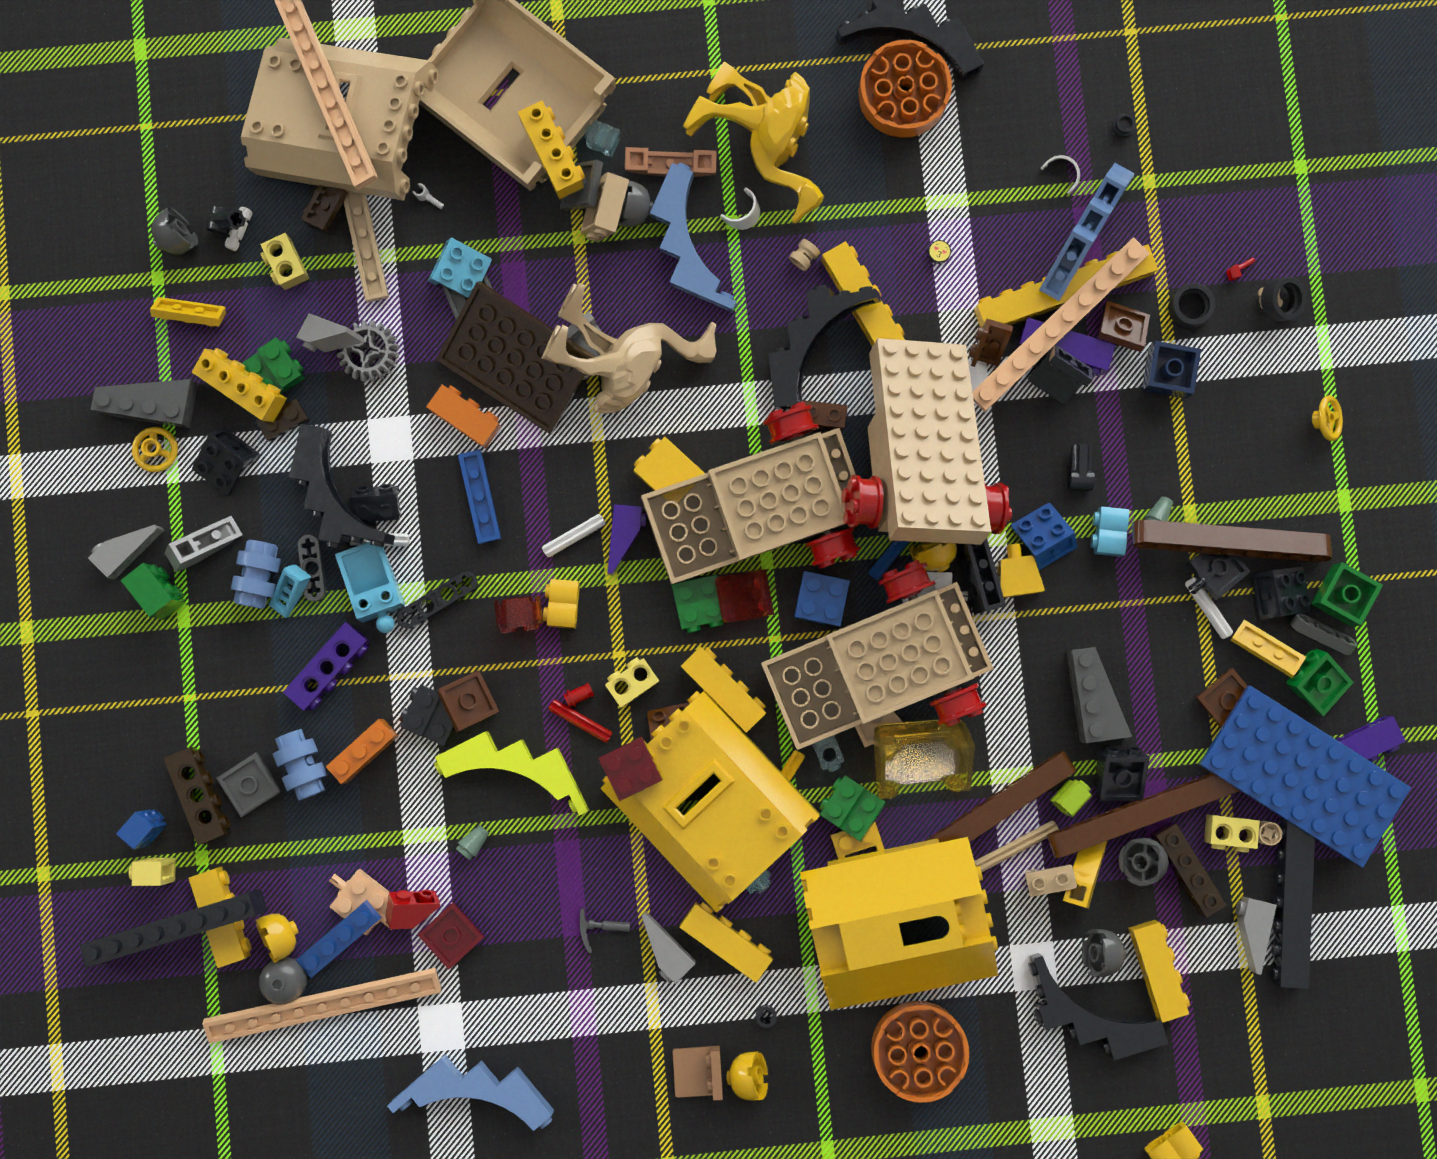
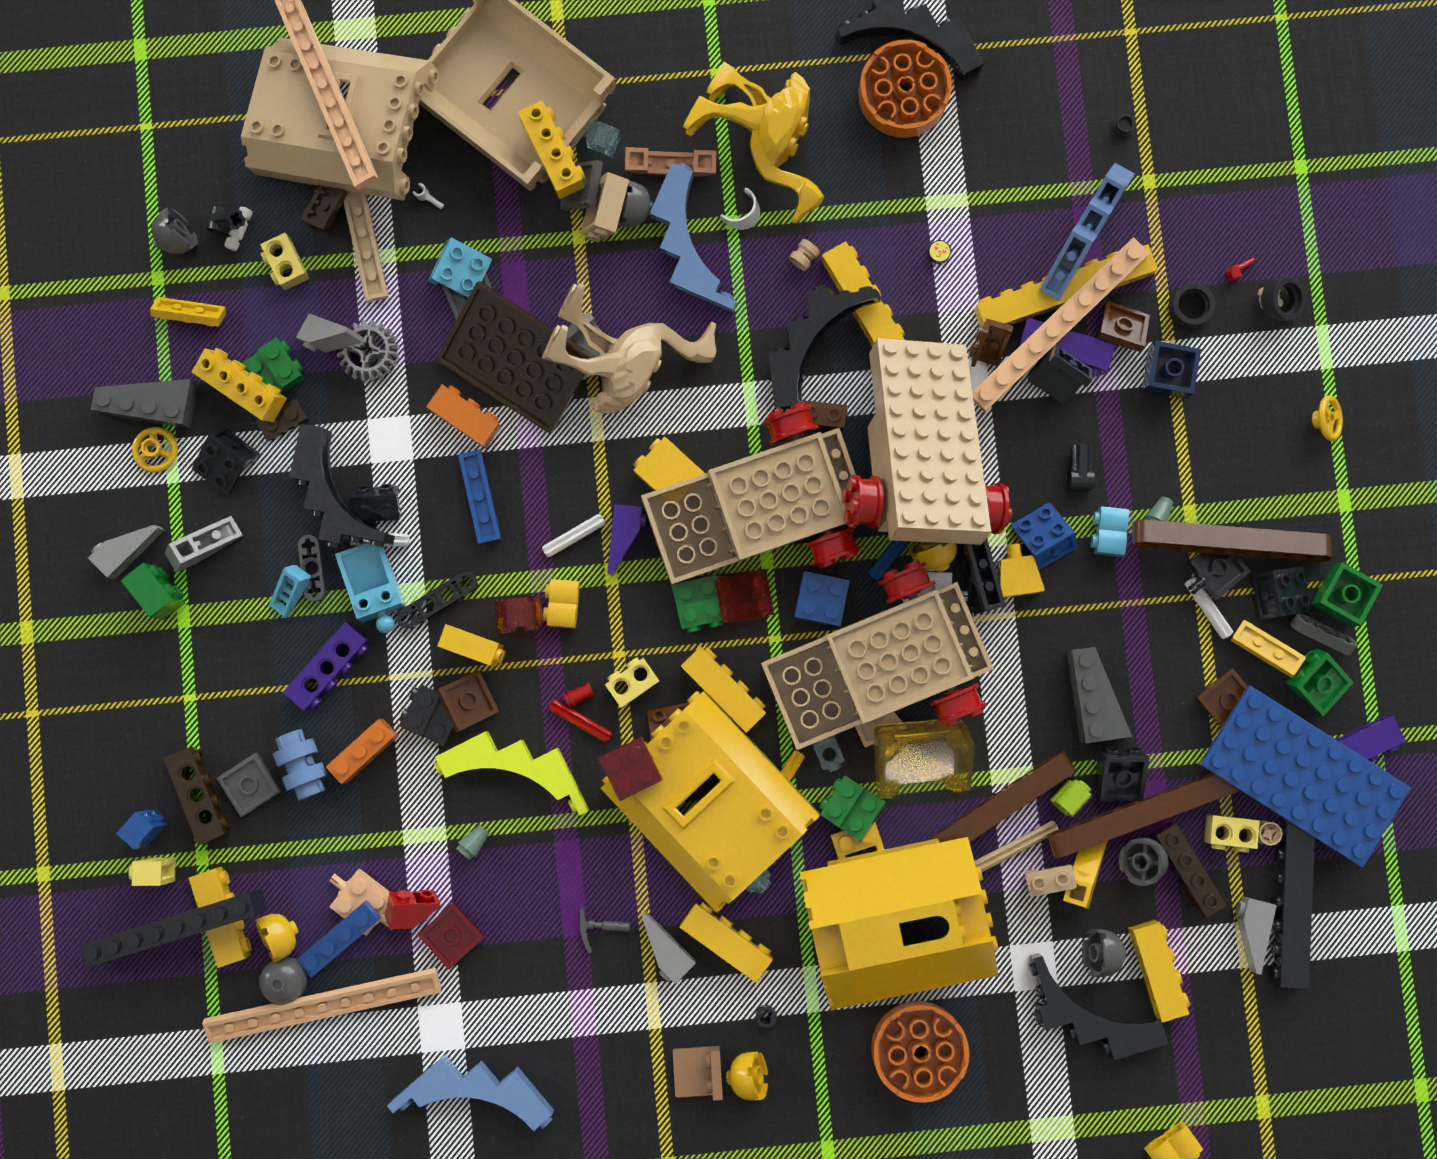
medium blue piece [231,540,281,609] -> none
white helmet [1041,155,1080,194] -> none
none -> yellow brick [437,624,506,667]

